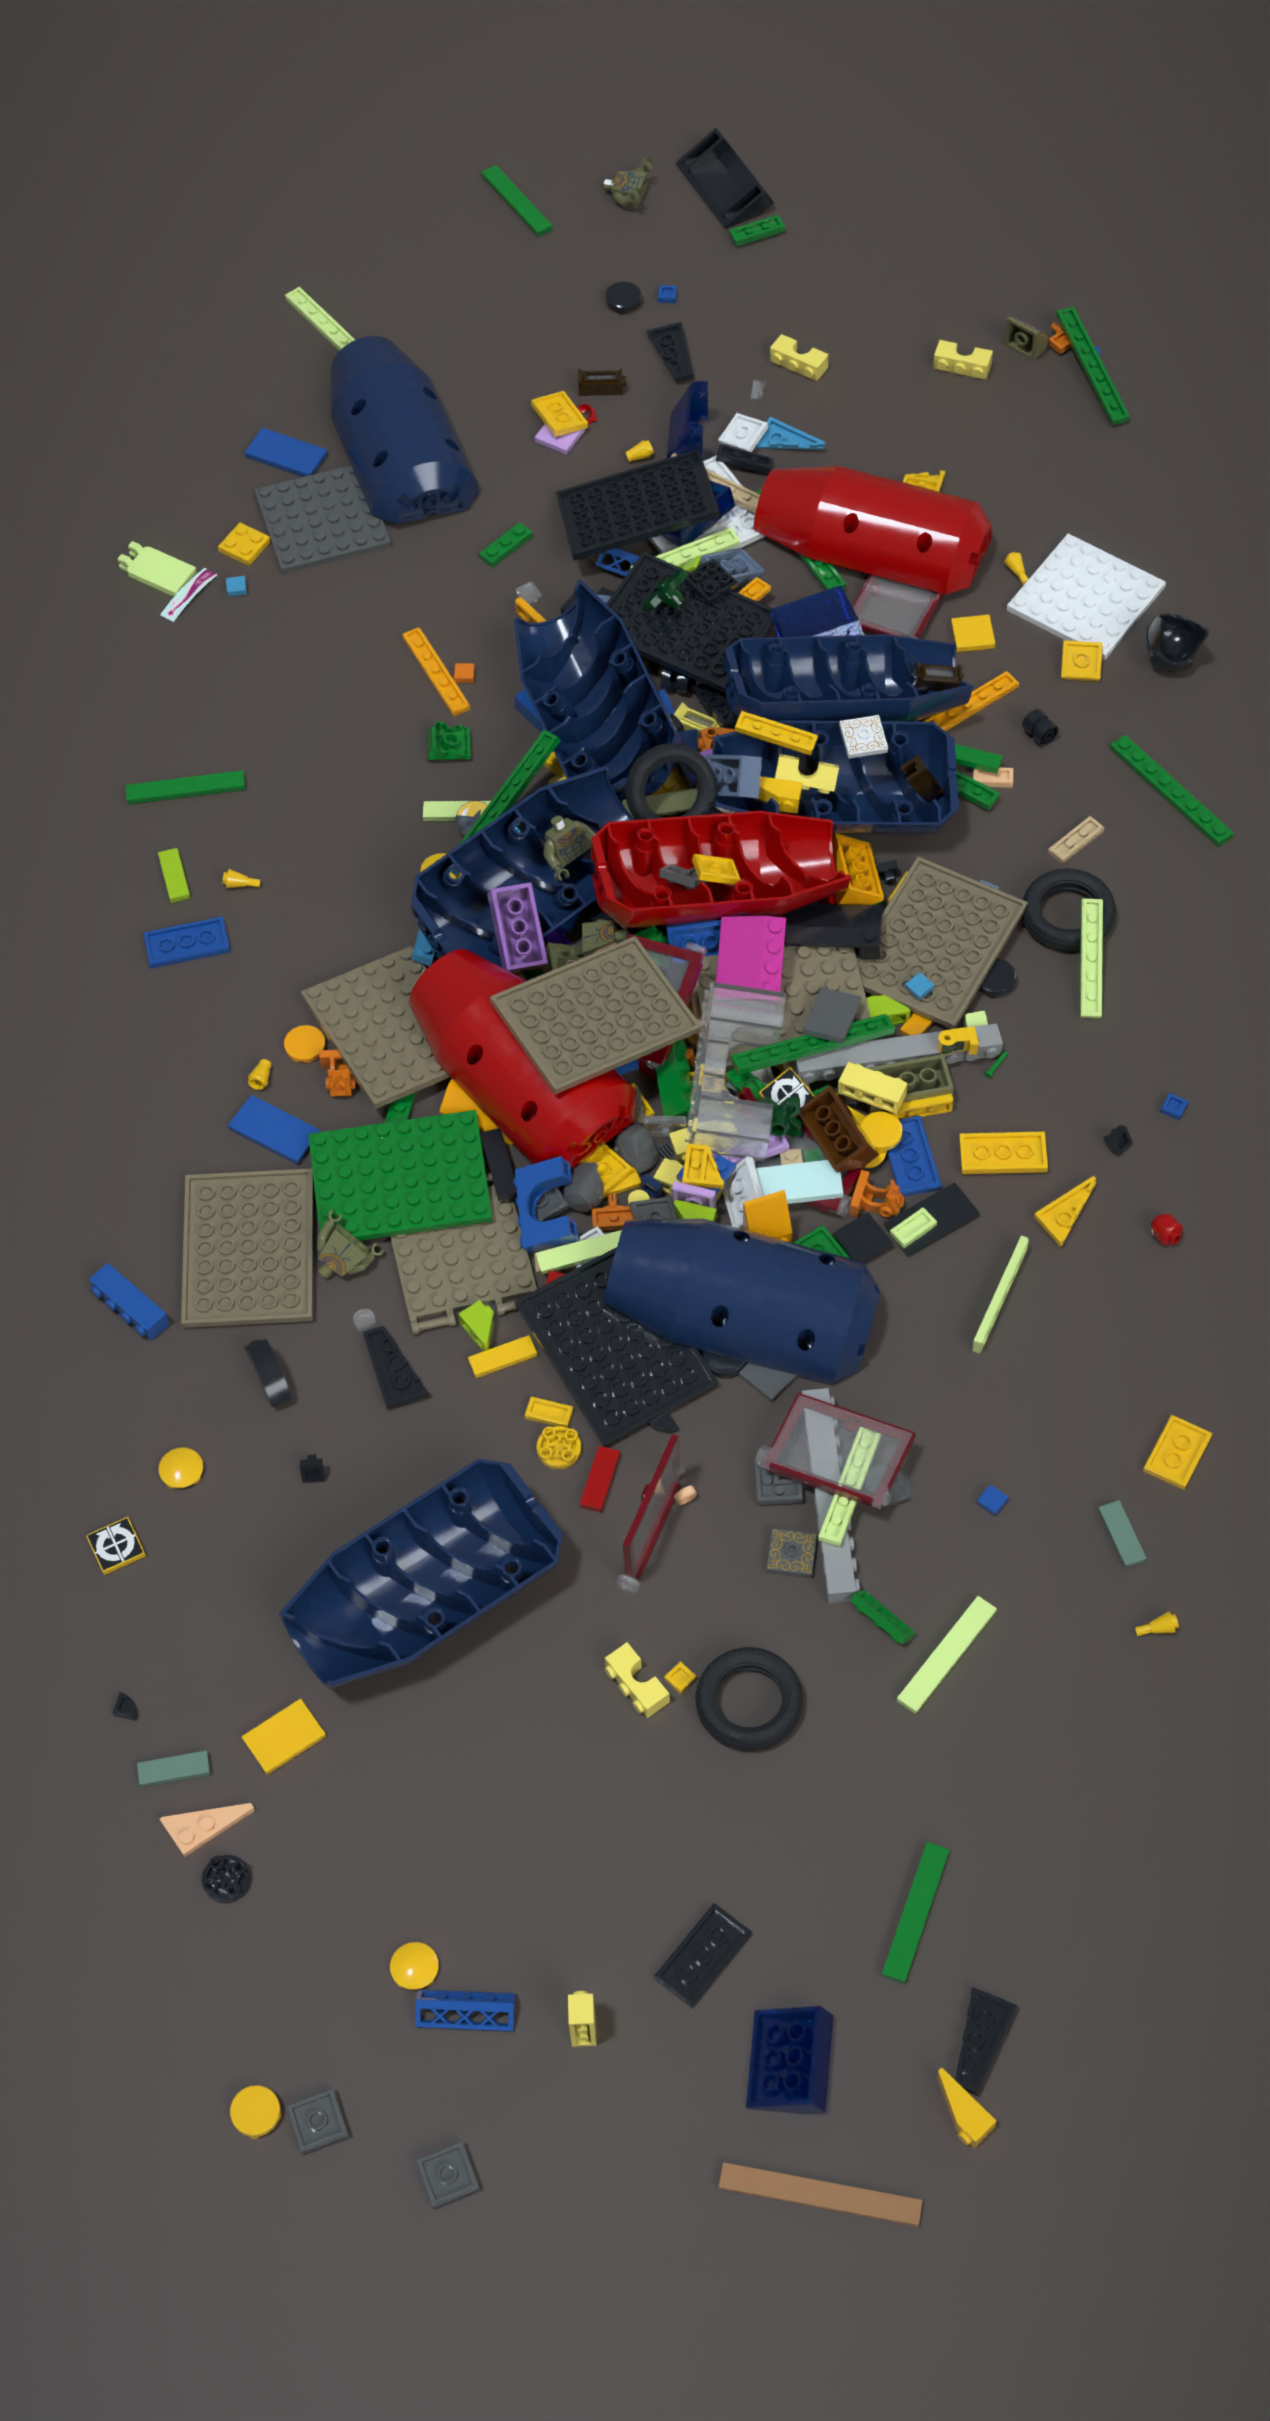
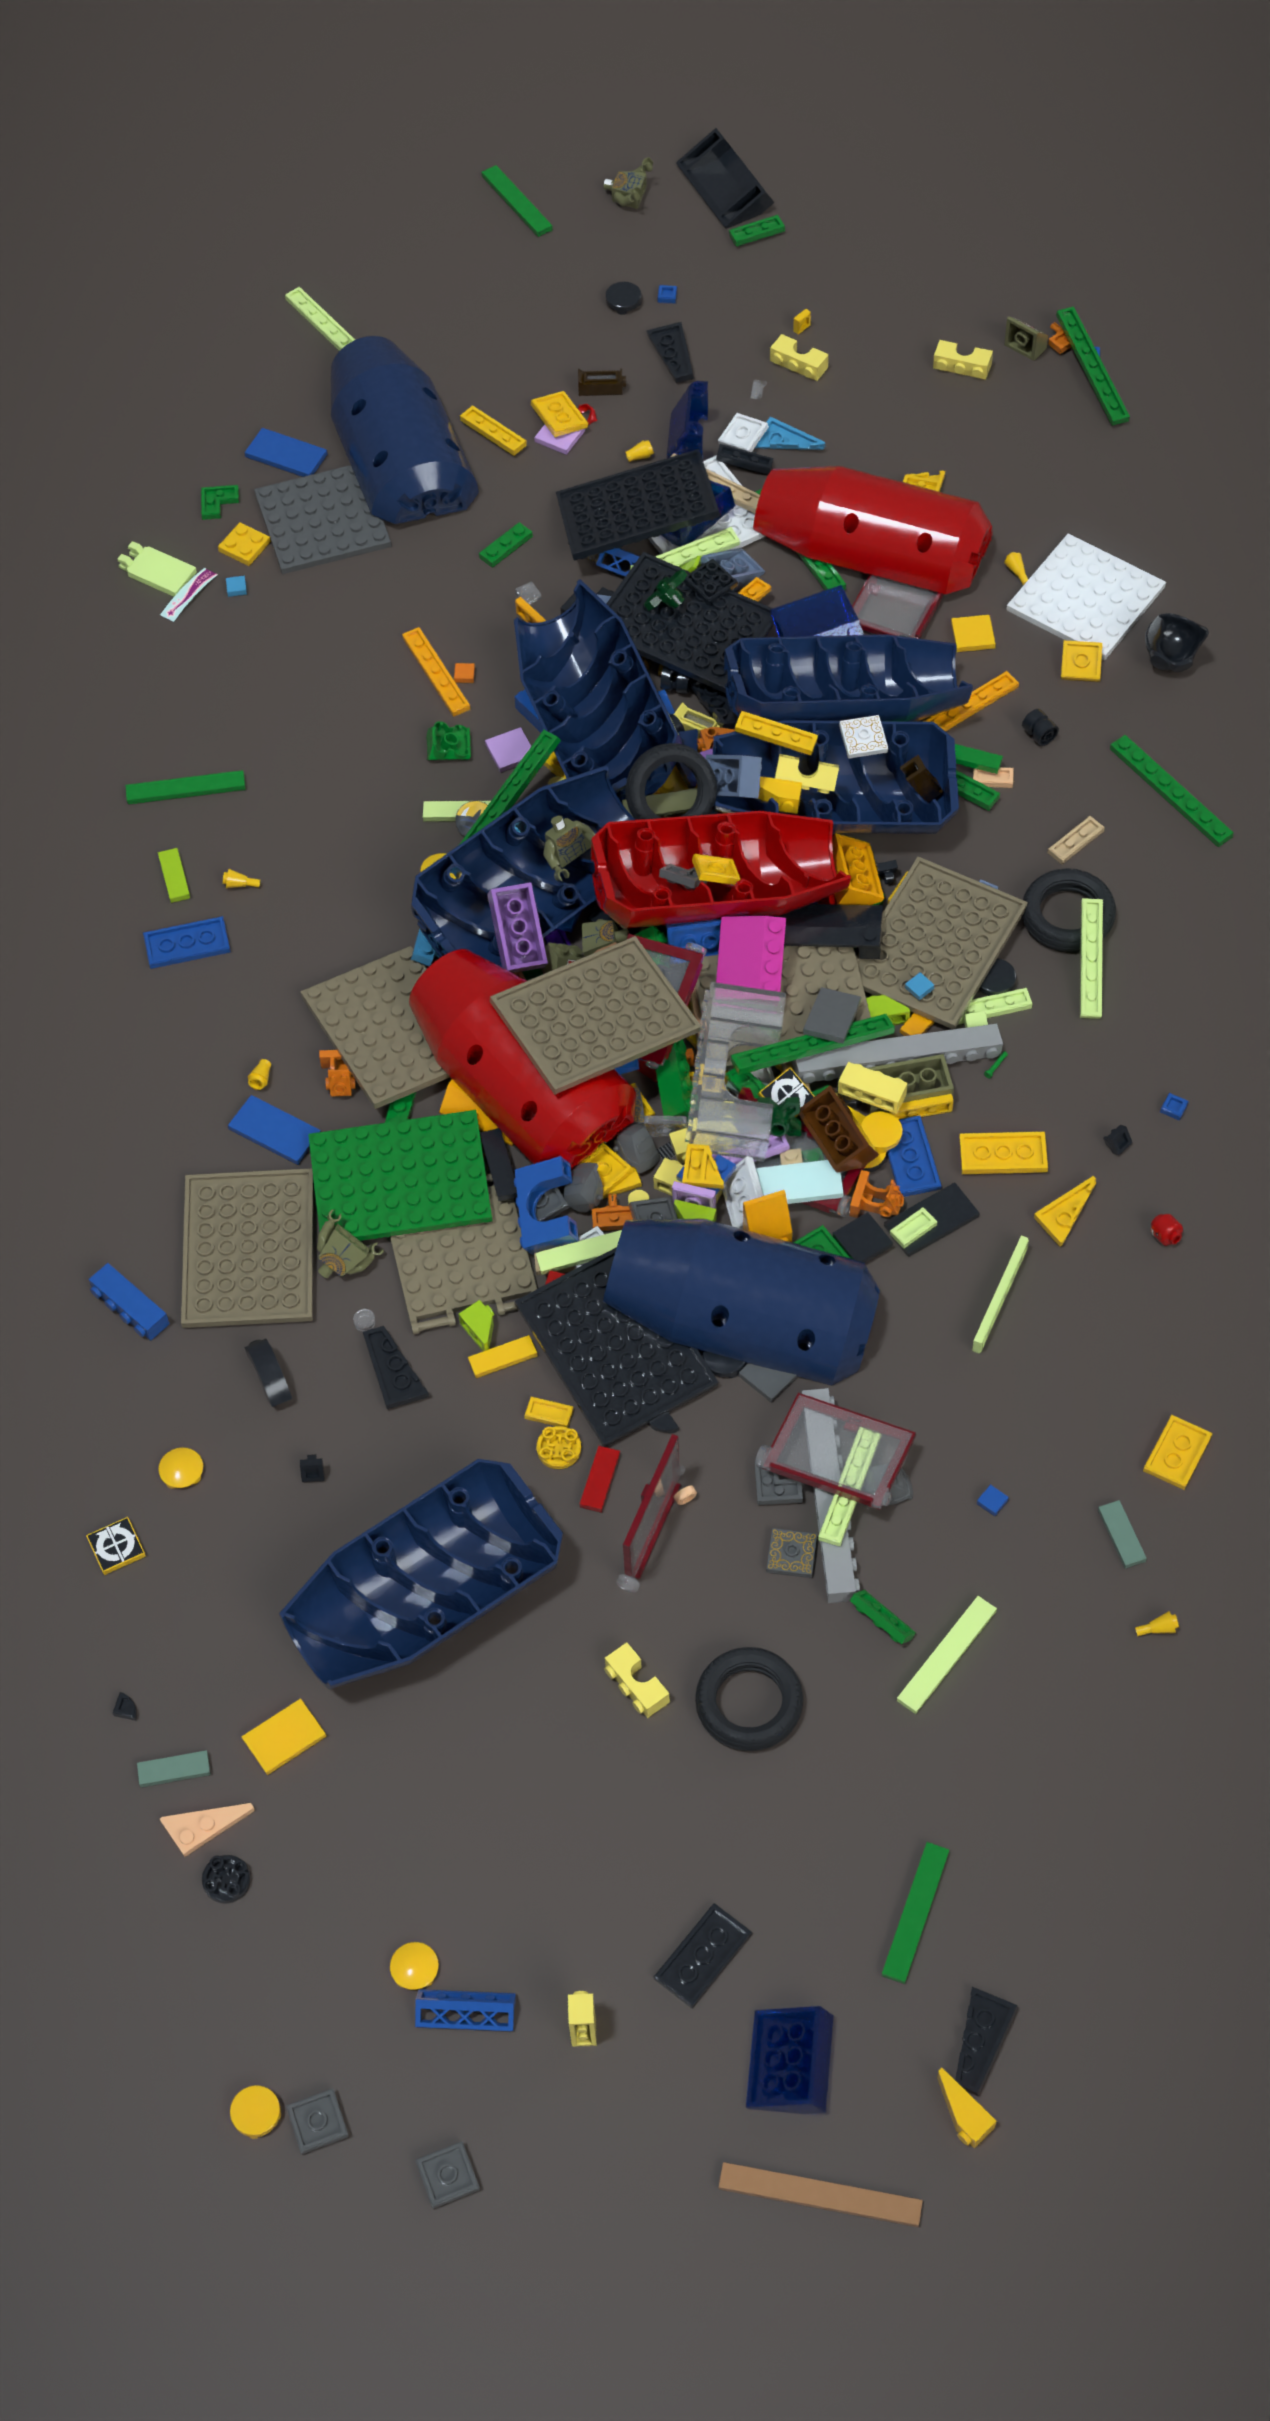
light orange tile [284,1025,326,1063] -> none
dark blue tile [641,1173,663,1199] -> none
yellow tile [664,1661,697,1695] -> none
dark brown window [910,661,964,691] -> none
yellow leg [937,1026,979,1055] -> none
none -> green tile [201,485,239,520]
none -> yellow plate [460,405,527,456]
none -> lavender tile [485,727,531,773]
none -> yellow tile [793,309,811,334]
none -> yellowish green tile [958,988,1033,1025]

